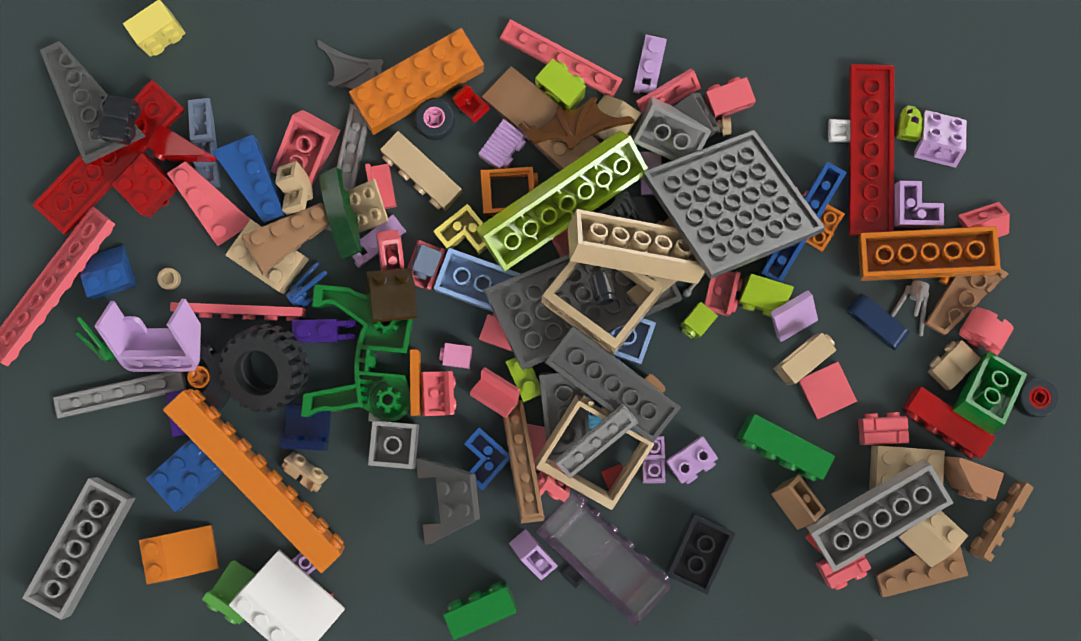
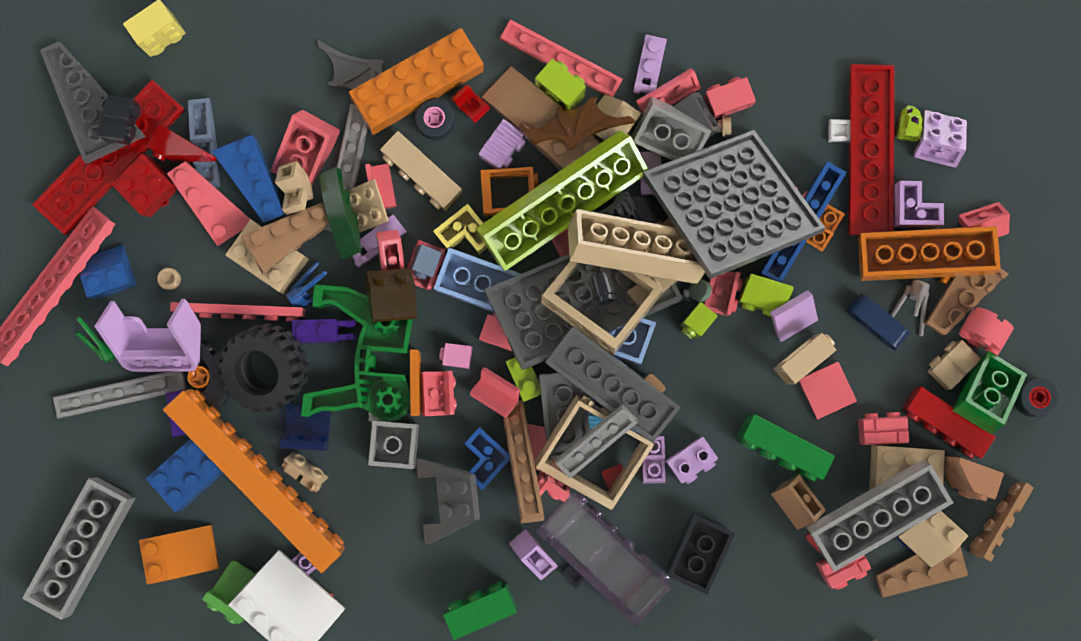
none -> sand green tile [689,279,712,302]

